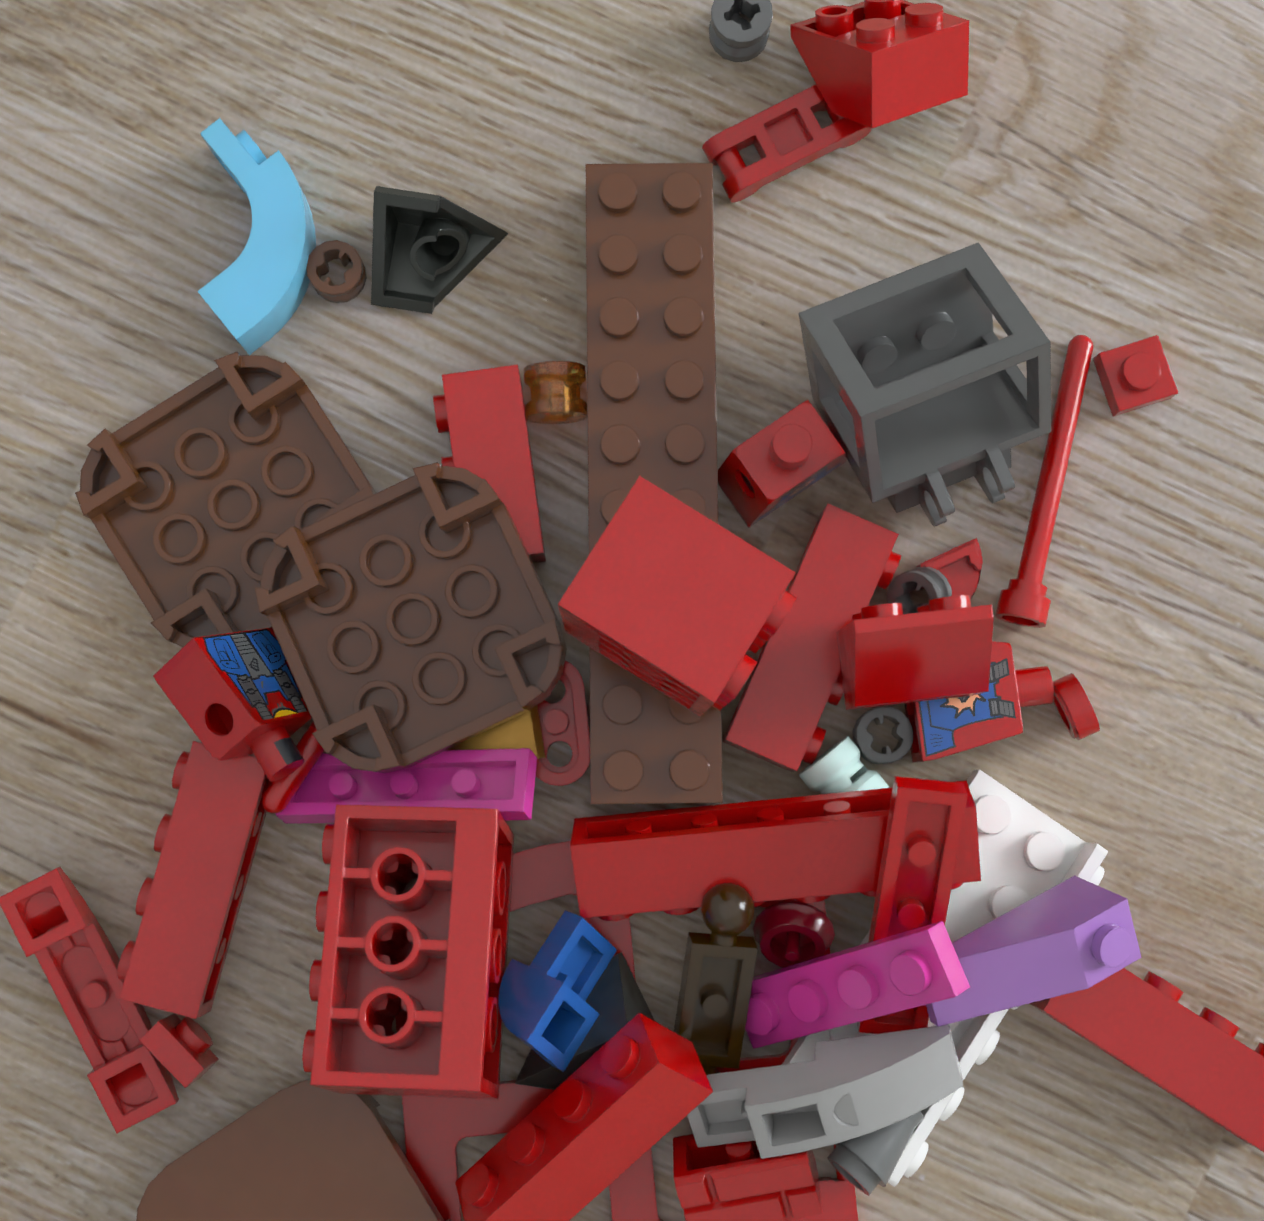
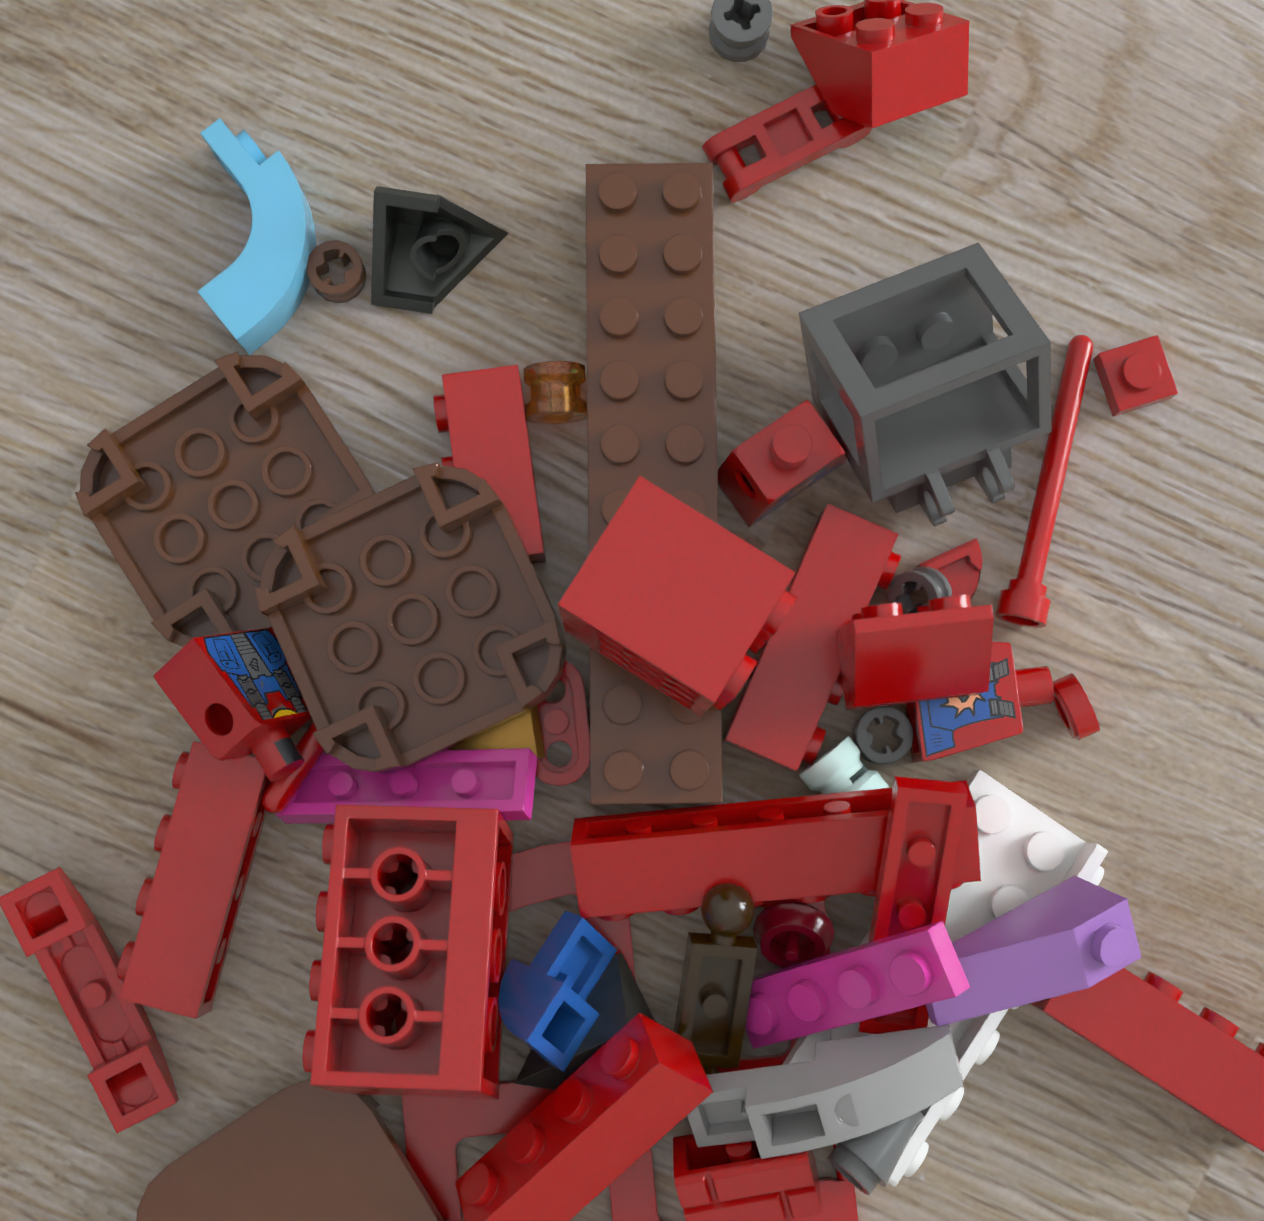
red plate [139,1013,219,1088] -> none

